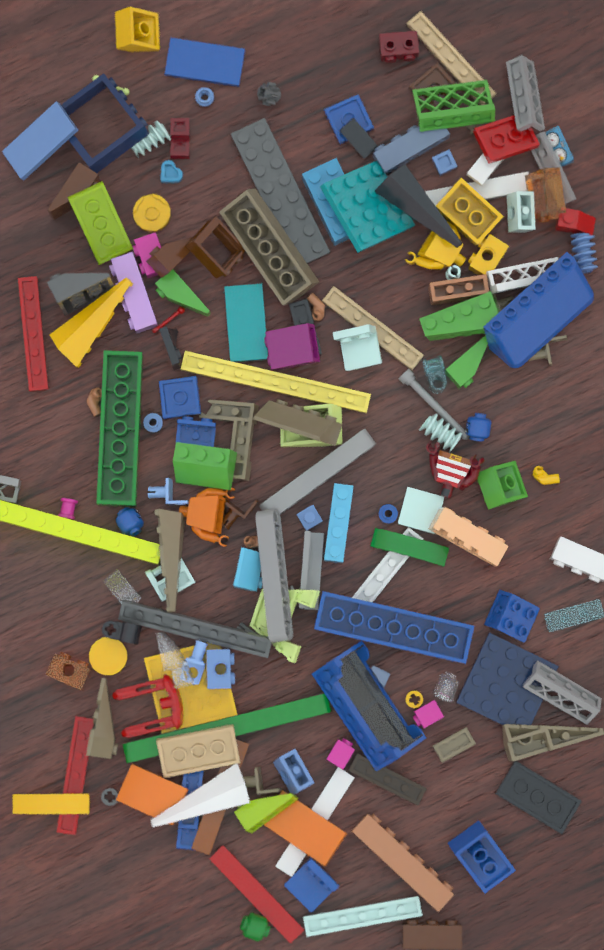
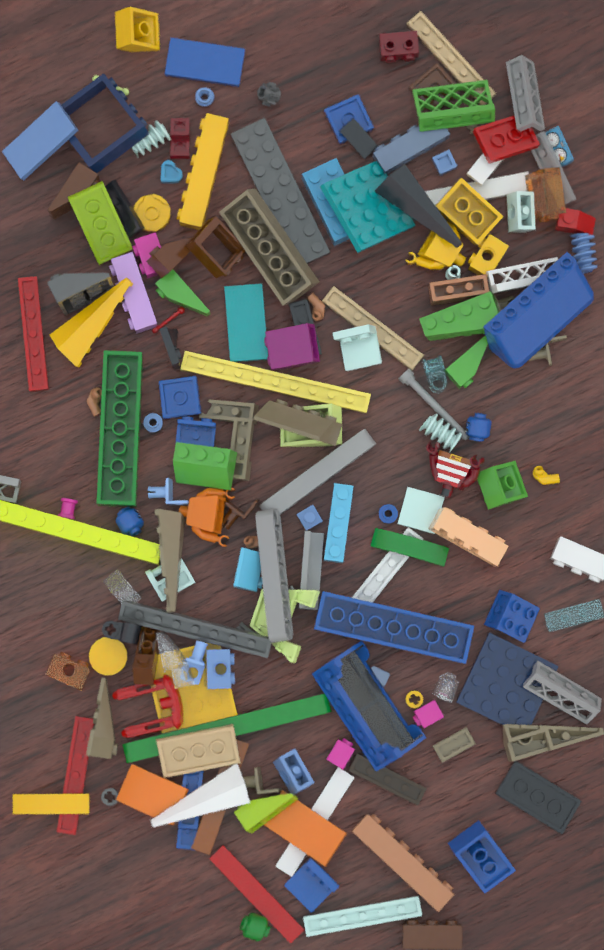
none -> black tile [105,180,145,239]
none -> reddish brown slope [133,626,161,685]
none -> yellow brick [177,113,229,230]

